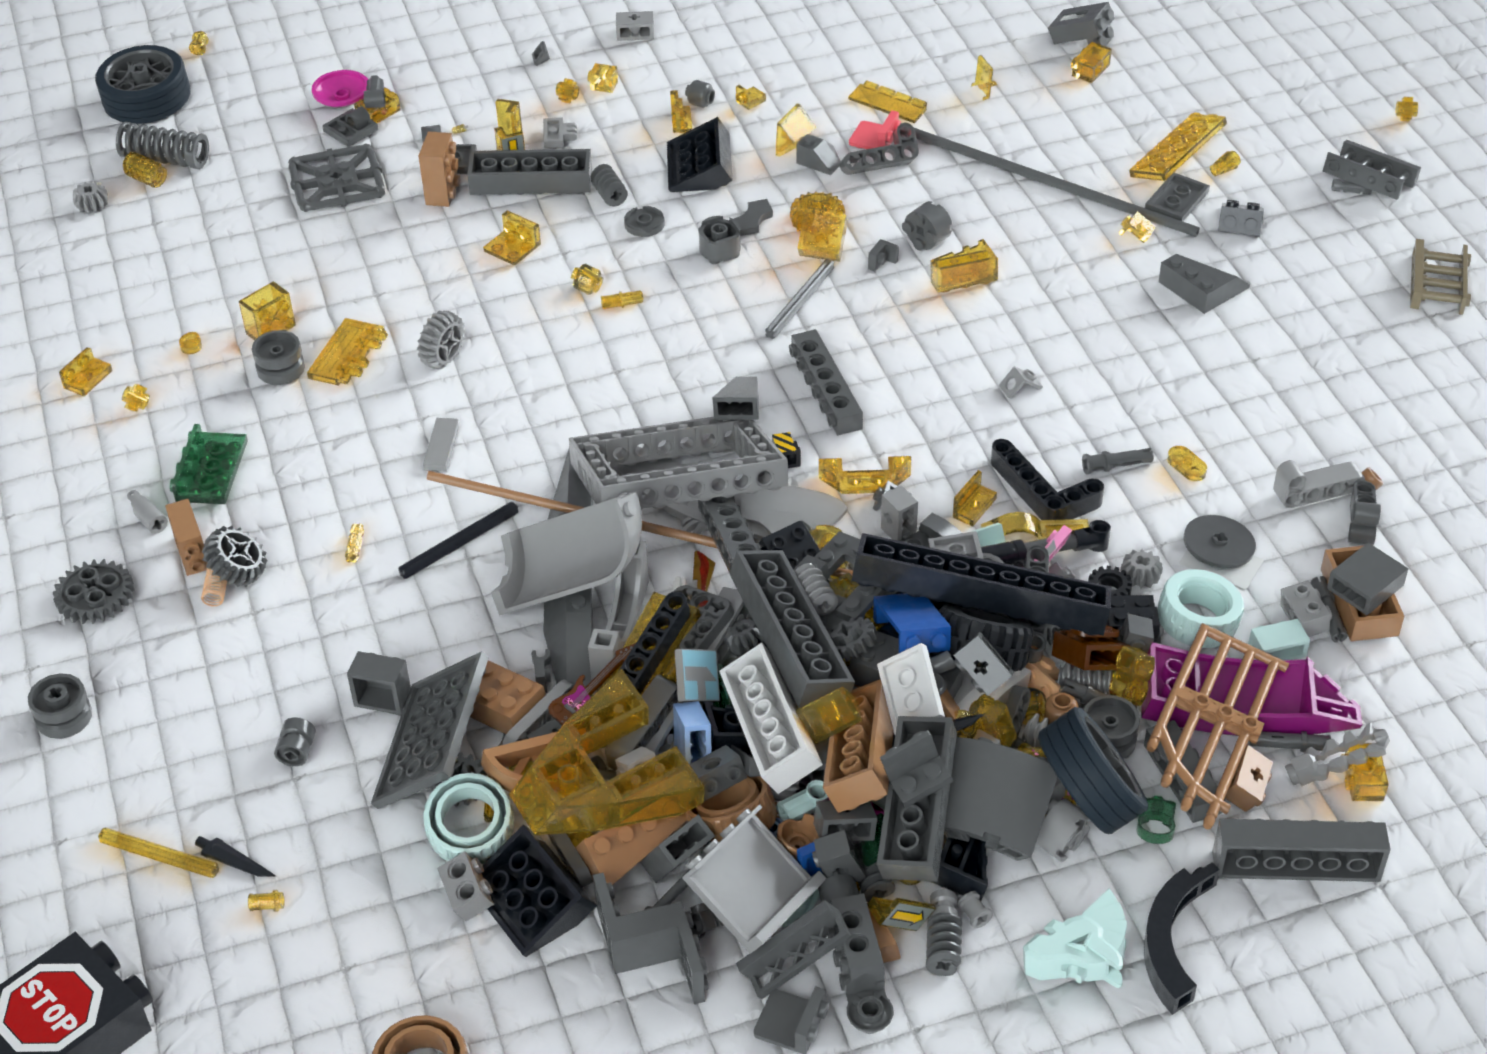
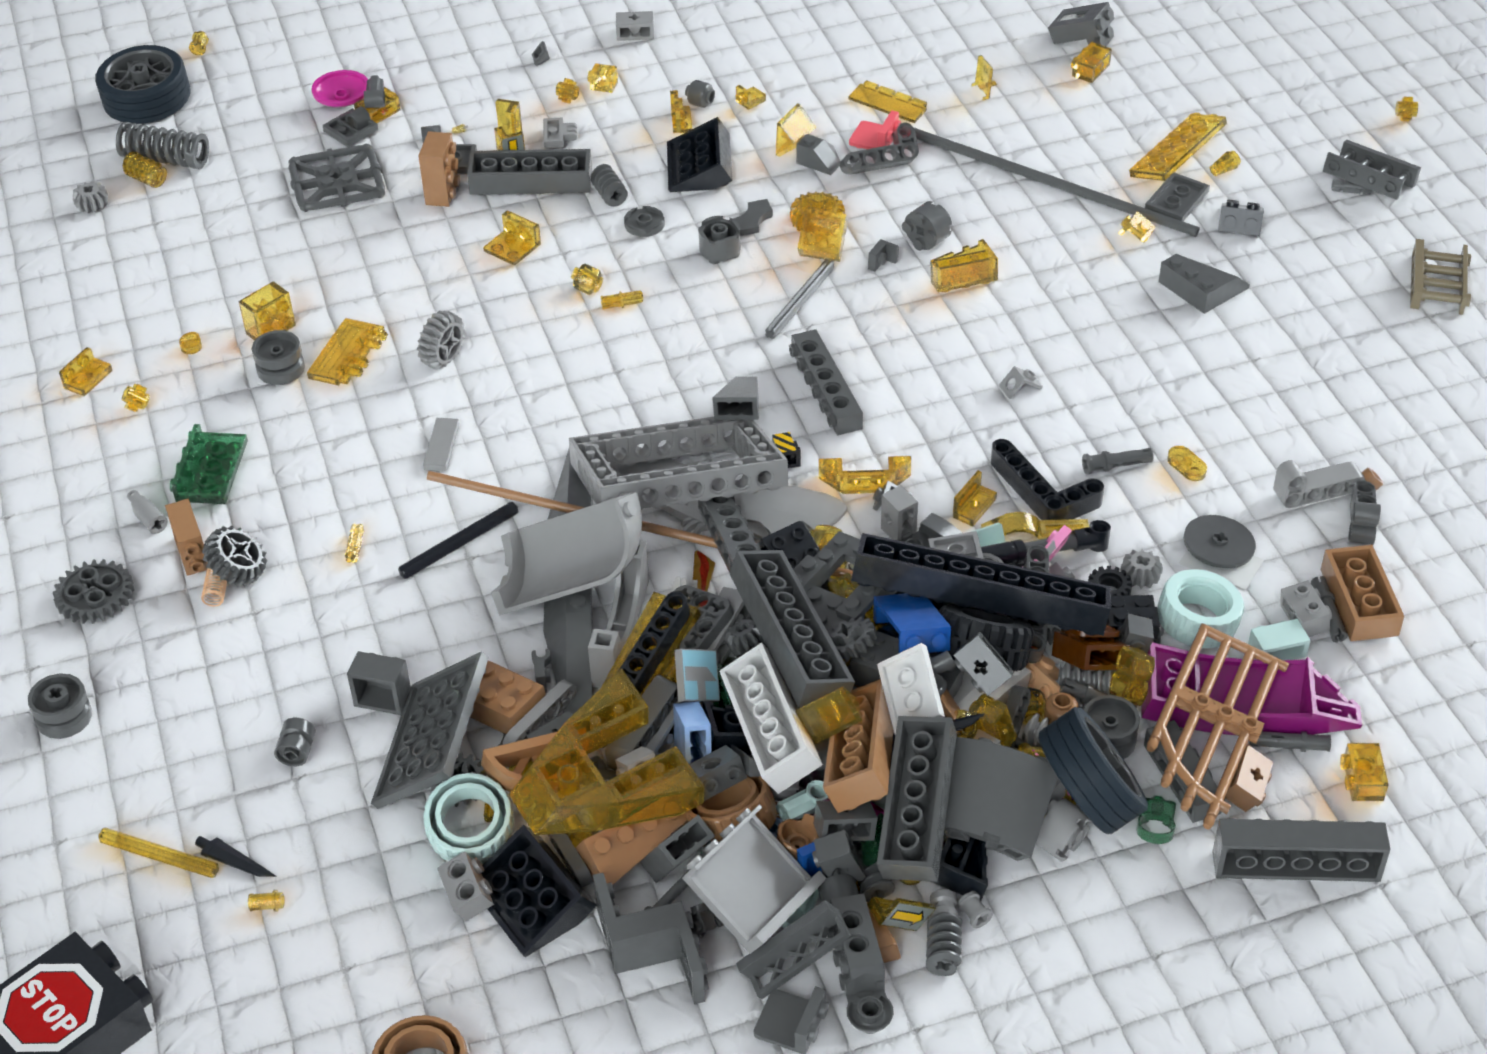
reddish brown piece [548,643,636,729] -> none
light grey piece [794,563,838,616] -> none
dark grey bracket [880,731,954,808] -> none
light aqua animal [1023,889,1127,988] -> none
black arch [1144,862,1220,1015] -> none
light grey sword [1285,723,1390,786] -> none
dark grey brick [1327,542,1409,615] -> none

